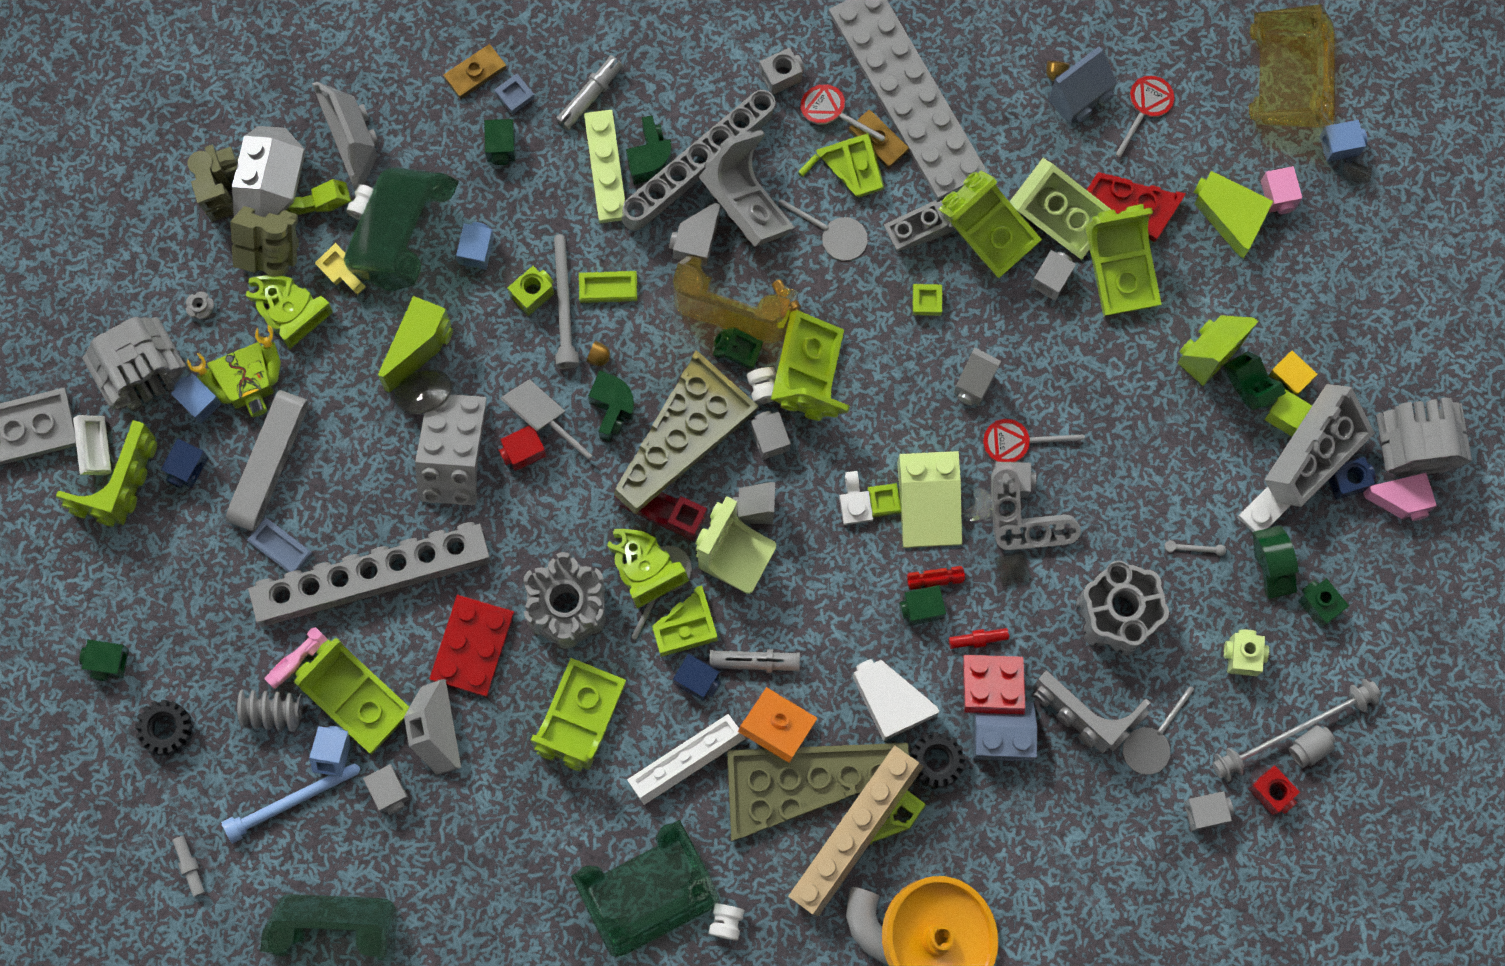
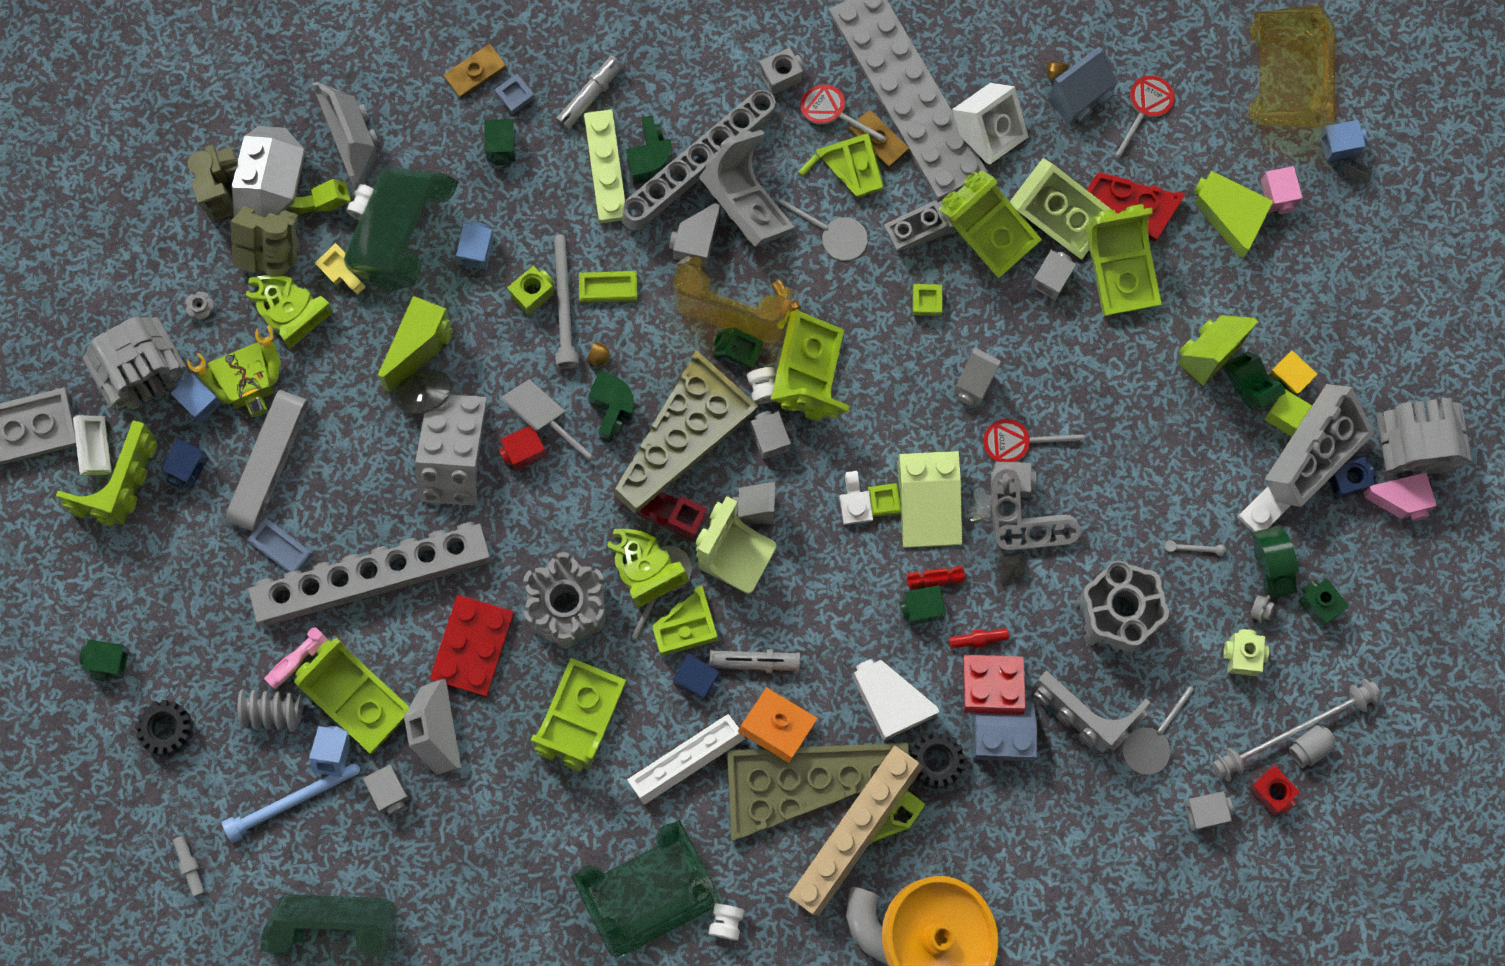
none -> white slope [952,83,1028,164]
none -> light grey plate [1251,595,1275,624]

